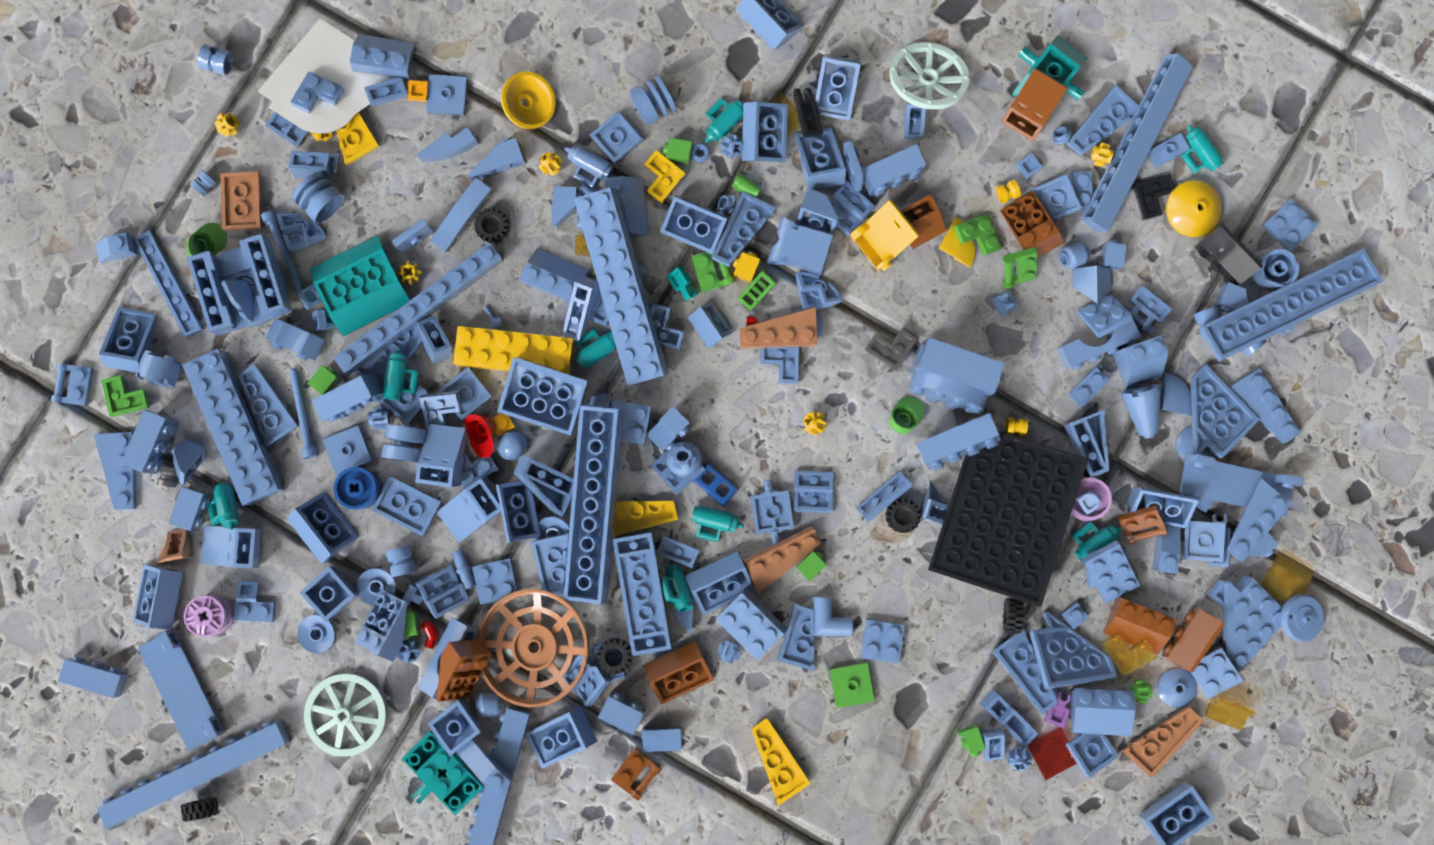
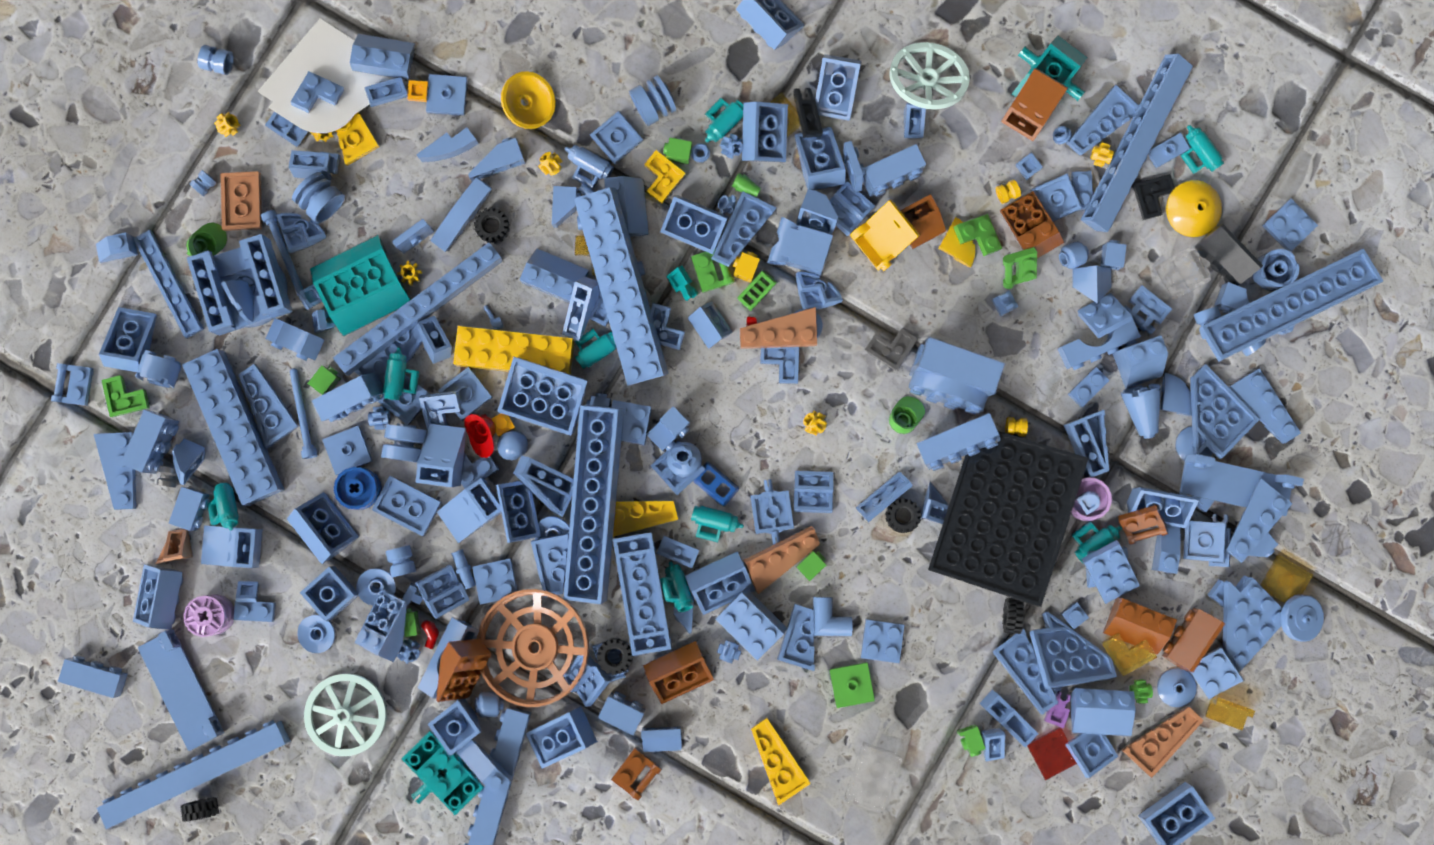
medium blue gear [1008,746,1032,771] -> none

